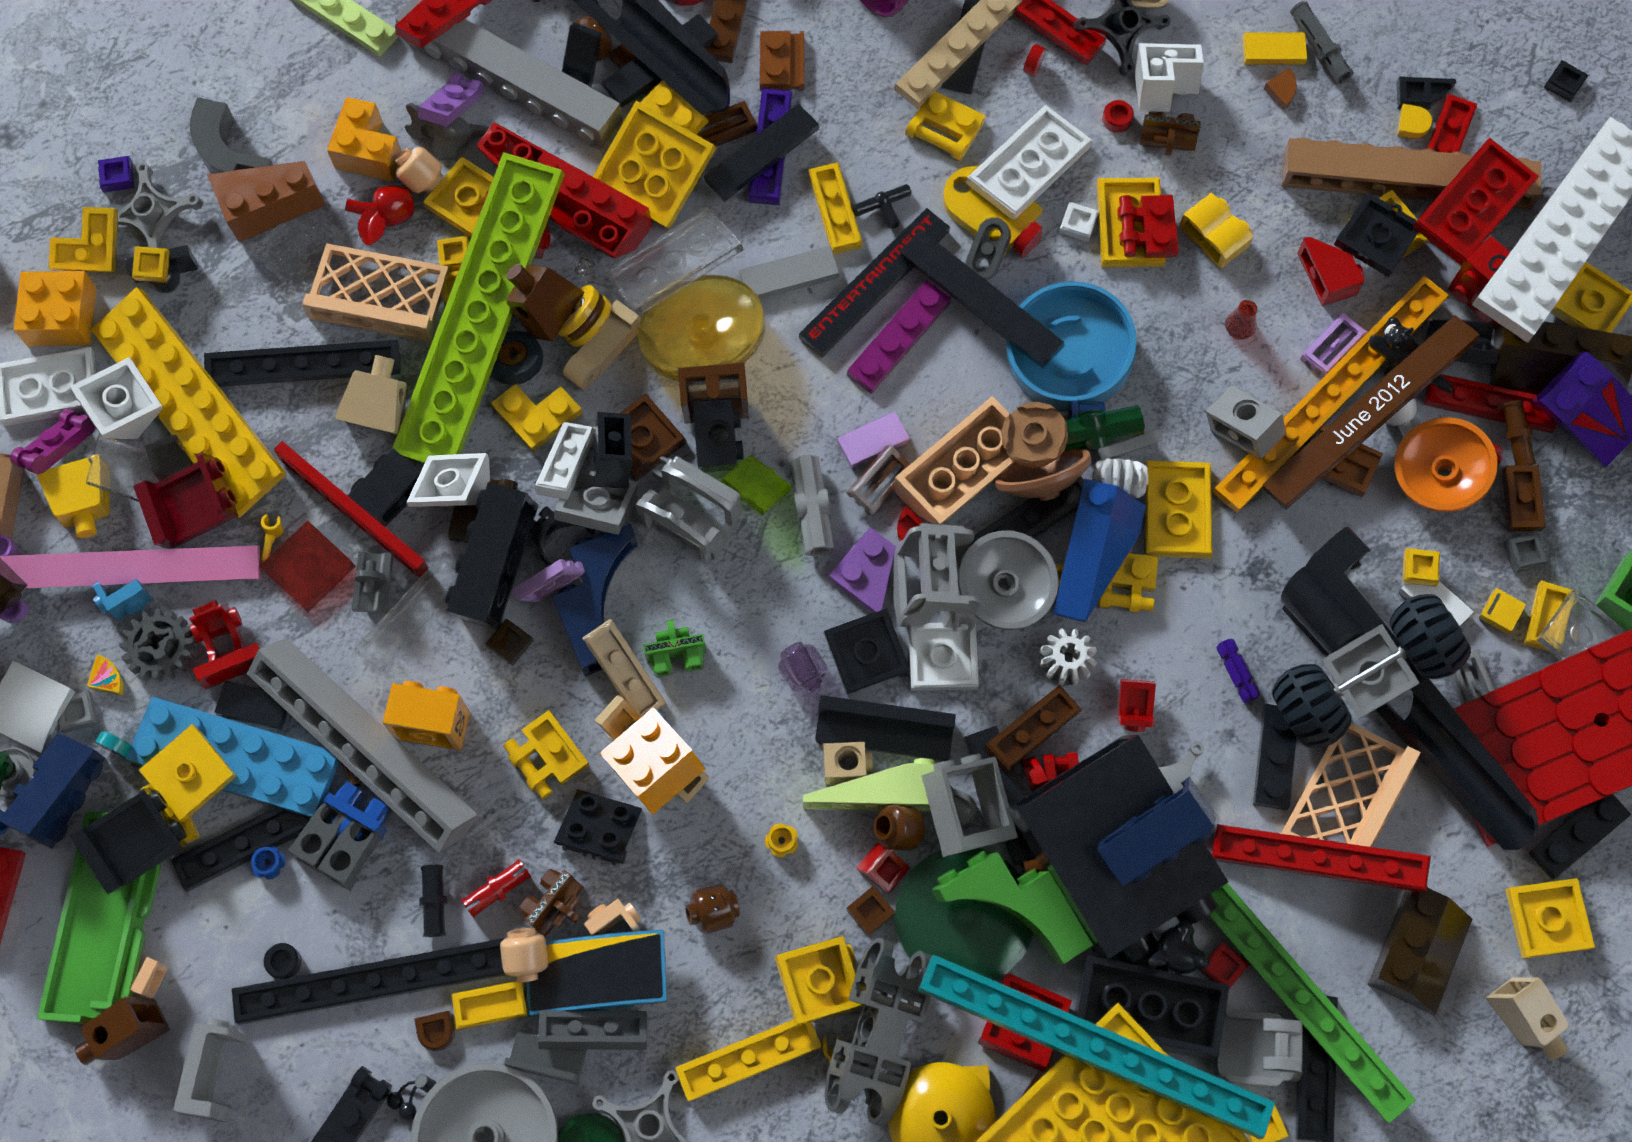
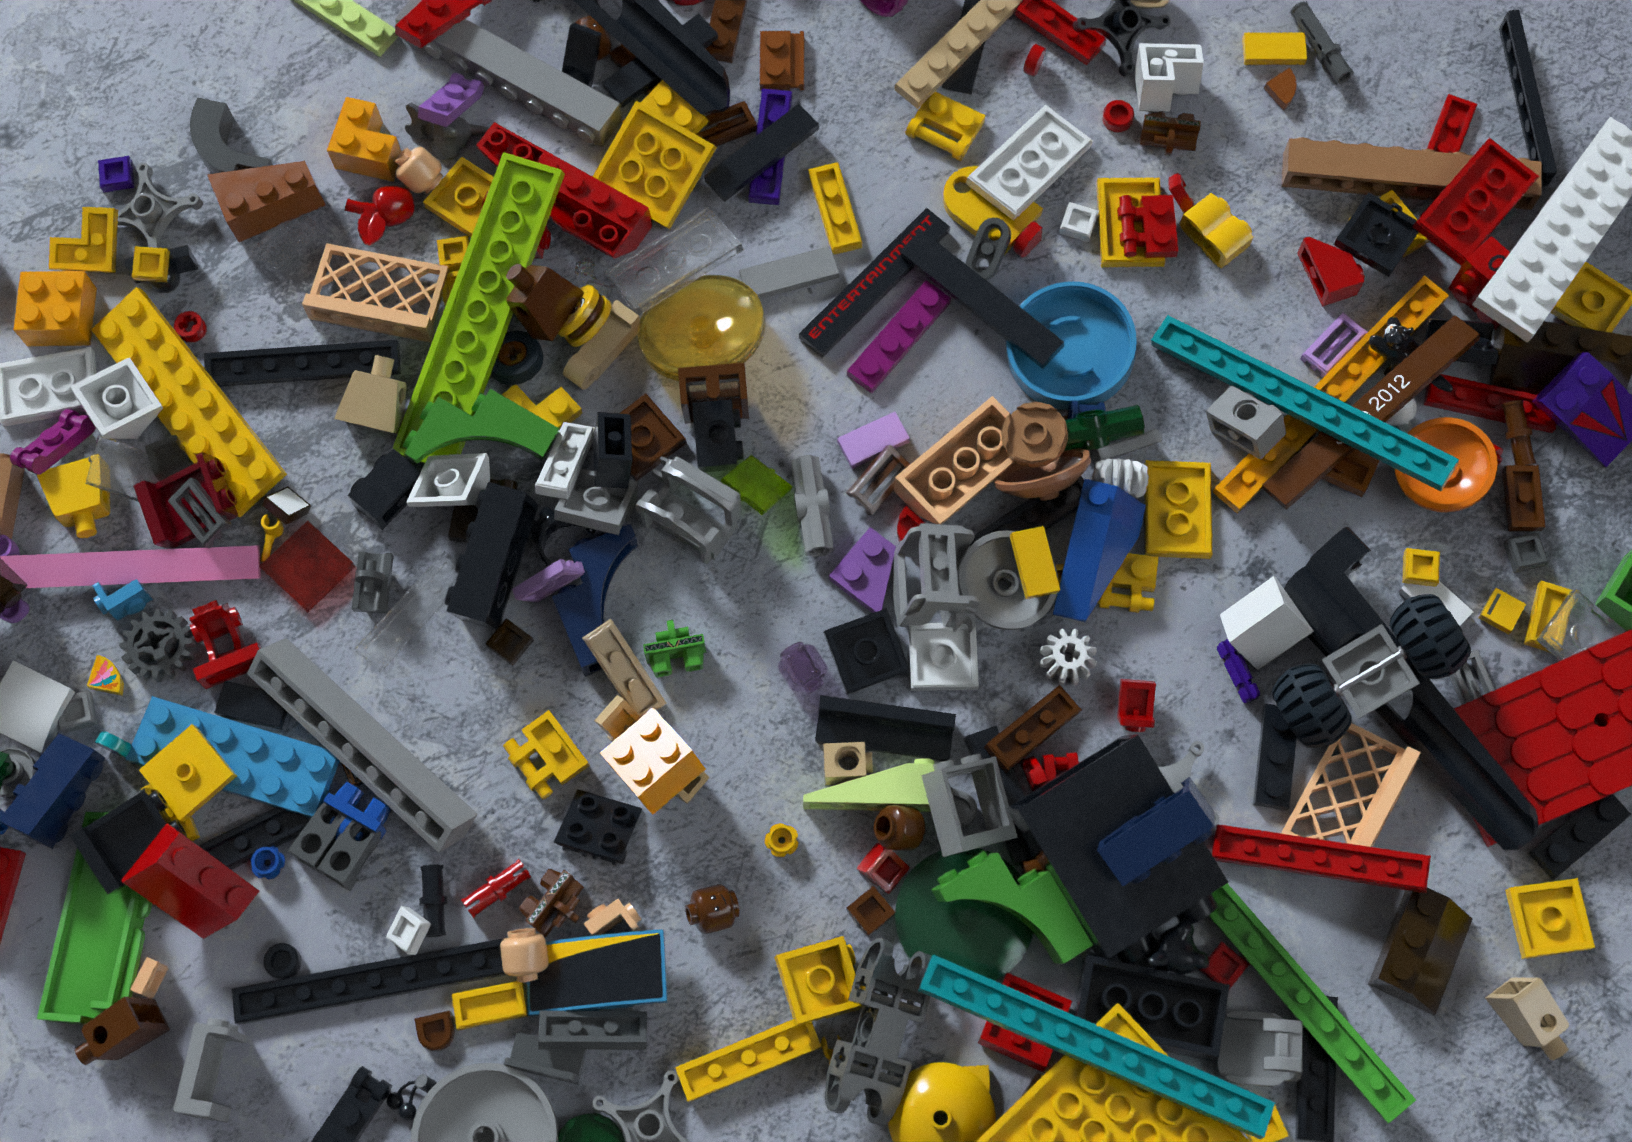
red tile [274,441,430,579] -> none
light orange brick [382,681,470,751] -> none
black piece [852,184,912,229] -> none
clear red cone [1225,300,1258,340] -> none
black tile [1397,77,1456,110] -> none
yellow tile [1397,104,1432,139] -> none
black tile [1544,60,1589,103] -> none
none -> red slope [121,823,260,939]
none -> dark grey tile [168,478,232,548]
none -> red bush [174,311,207,343]
none -> tile [262,486,311,525]
none -> white tile [386,906,431,955]
none -> bright green arch [403,389,559,464]
none -> yellow tile [1009,526,1060,599]
none -> teal plate [1151,315,1459,491]
none -> red tile [1168,173,1194,213]
none -> white slope [1220,576,1314,670]
none -> black tile [1499,10,1557,188]

